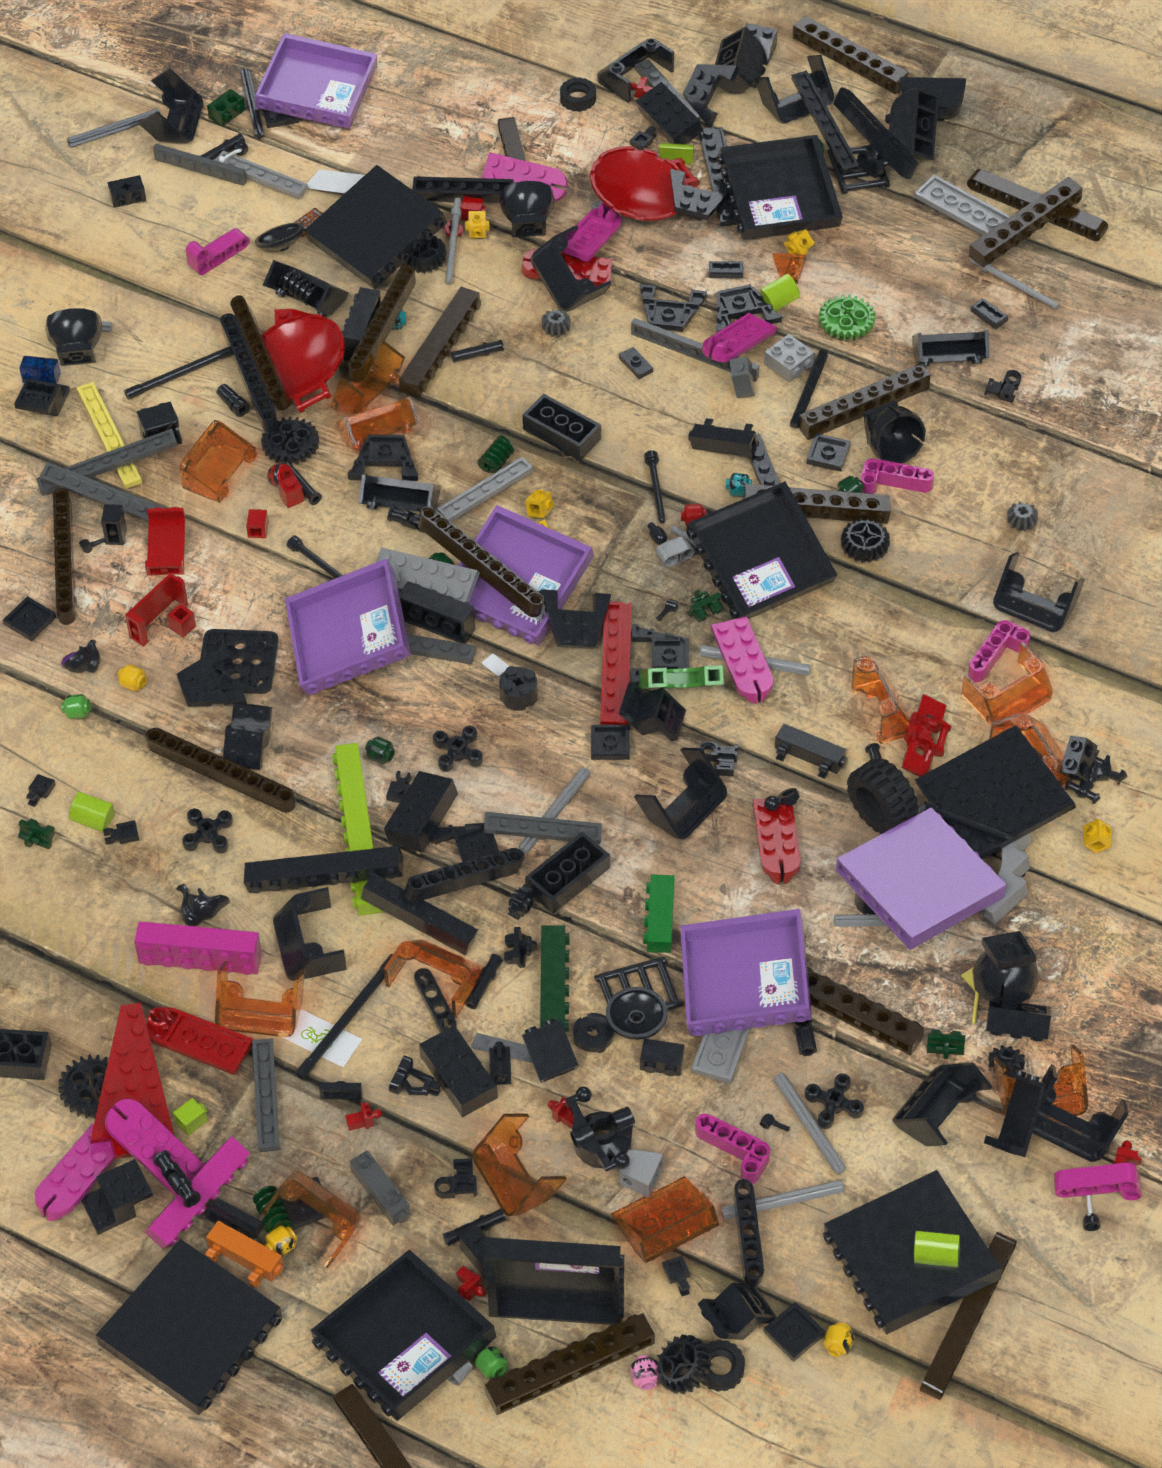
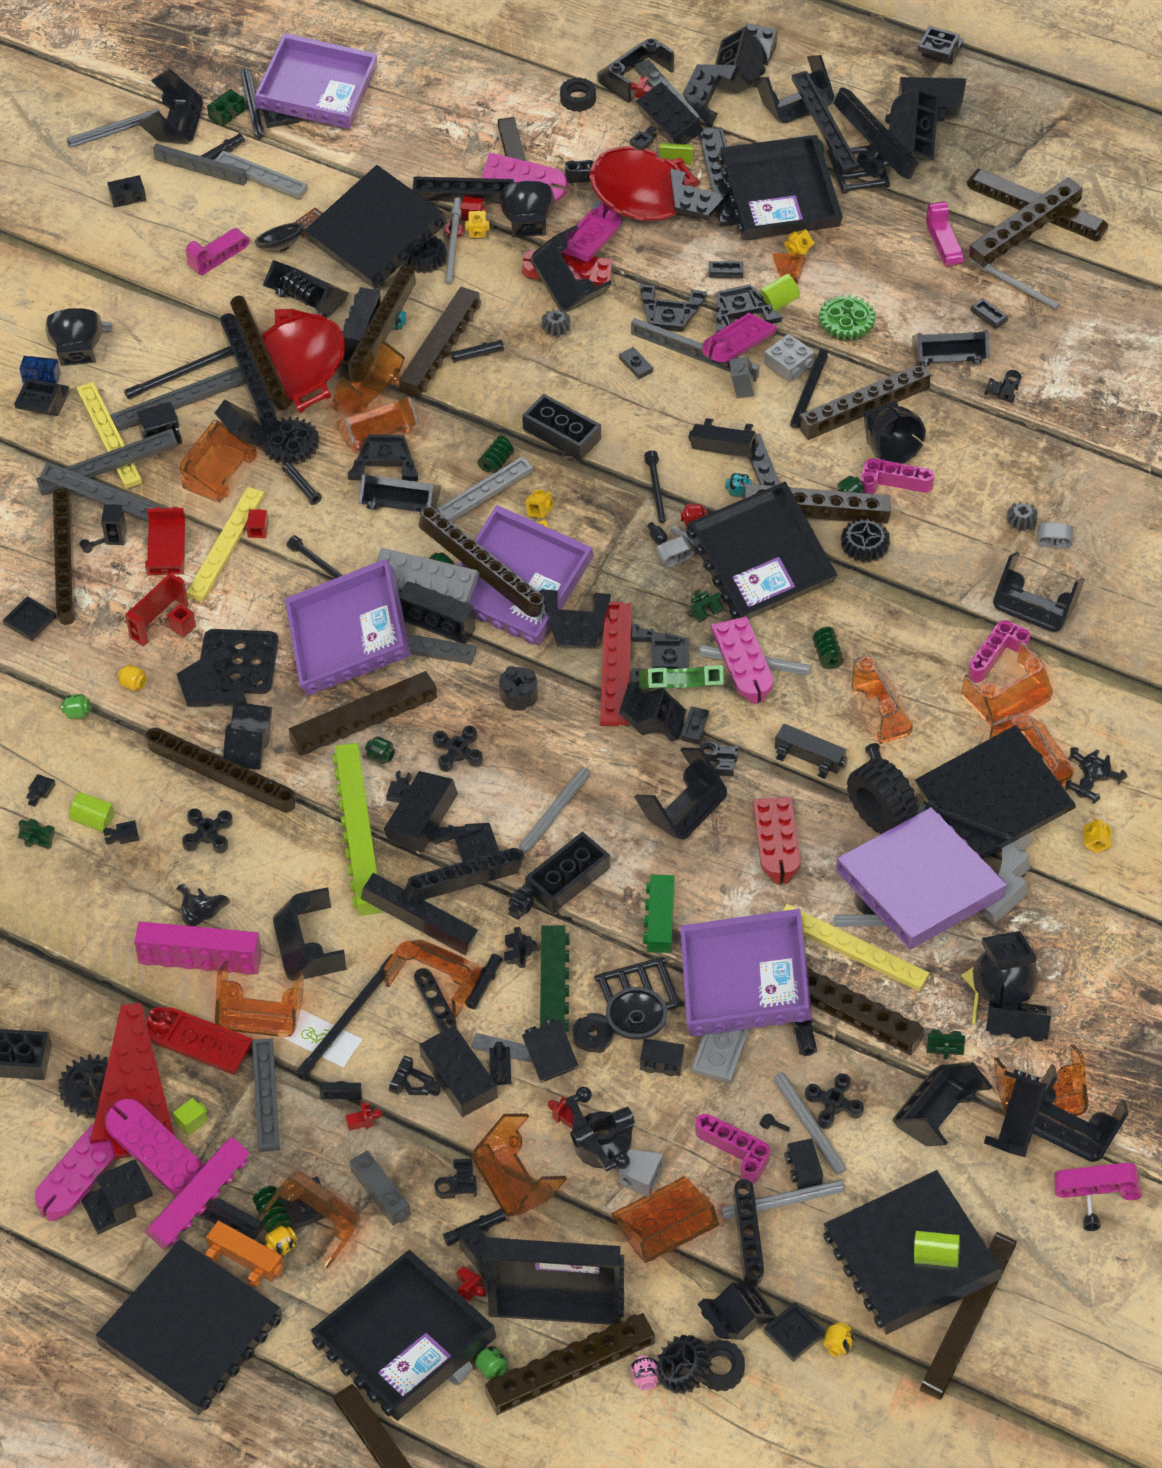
black hair [61,640,101,673] -> none
black piece [153,1150,201,1208] -> none
black axle [216,384,250,417] -> none
hinge [219,141,248,163] -> none
black brick [244,846,404,894] -> none
red head [267,464,294,488] -> none
red brick [278,476,304,508] -> none
white sticker [307,169,364,193] -> none
black piece [387,505,425,533] -> none
white sticker [482,654,509,676] -> none
dark grey plate [484,812,602,844] -> none
black plate [591,725,630,760] -> none
black hand [656,599,678,621] -> none
black plate [662,1255,690,1297] -> none
black plate [764,788,800,811] -> none
dark brown brick [793,16,908,94] -> none
plate [806,433,851,471] -> none
red piece [901,694,951,777] -> none
light grey plate [914,174,1011,236] -> none
black gear [988,1045,1025,1076] -> none
black brick [1060,735,1098,782] -> none
red piece [1114,1140,1142,1165] -> none
none -> dark grey plate [110,367,243,431]
none -> light yellow plate [186,487,265,602]
none -> black brick [215,399,268,448]
none -> dark brown brick [288,671,437,756]
none -> black piece [565,160,594,183]
none -> black plate [681,706,709,744]
none -> light yellow plate [783,904,929,992]
none -> black brick [784,1138,823,1189]
none -> dark green piece [812,627,844,669]
none -> black bracket [918,26,964,64]
none -> dark pink beam [926,201,963,267]
none -> light grey beam [1037,523,1073,549]

